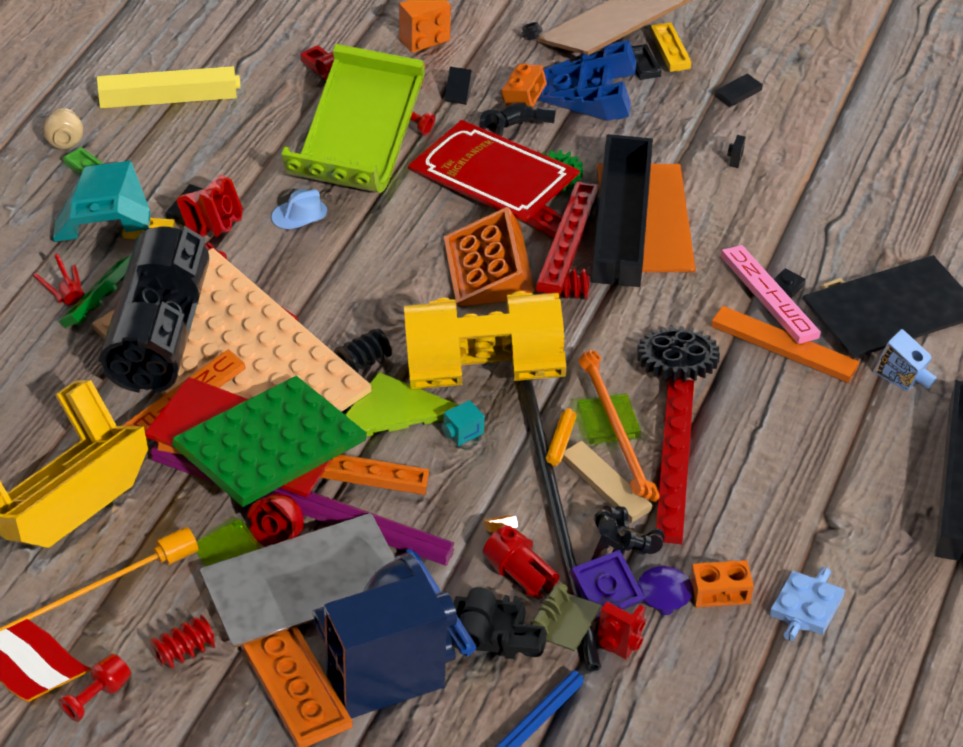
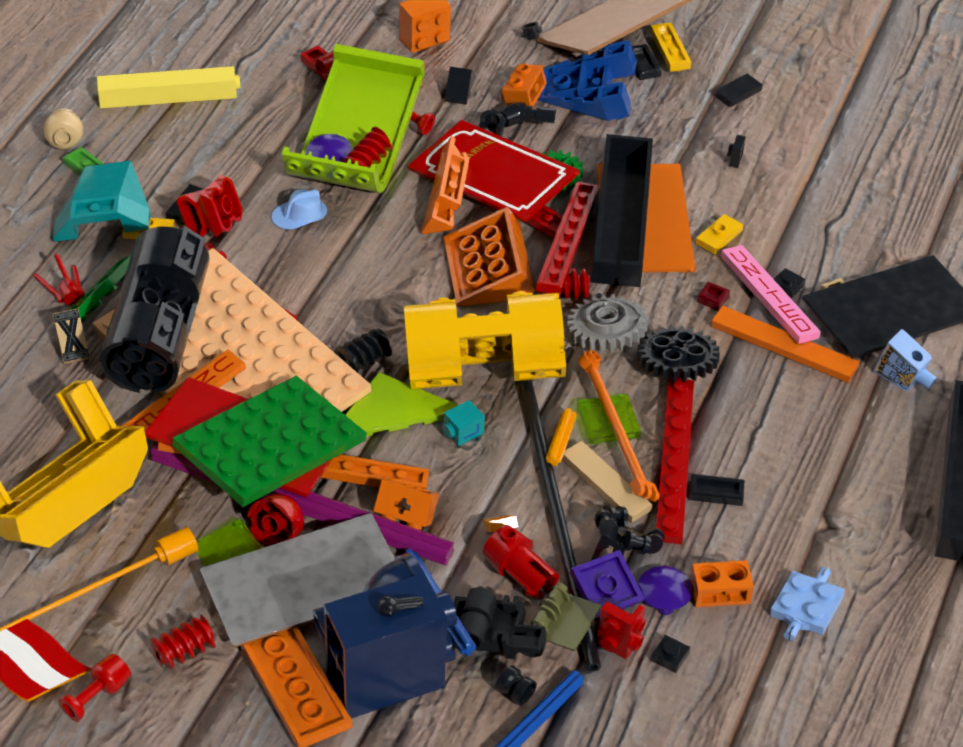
none -> tile [53,309,90,364]
none -> dark purple dish [306,134,353,162]
none -> red piece [343,126,393,168]
none -> orange brick [373,479,439,530]
none -> black piece [377,596,423,617]
none -> orange wedge [420,136,470,234]
none -> black wheel [496,665,537,706]
none -> light grey gear [567,294,648,353]
none -> black plate [651,635,690,673]
none -> black tile [689,474,745,506]
none -> yellow plate [695,214,744,255]
none -> dark red tile [697,281,730,311]

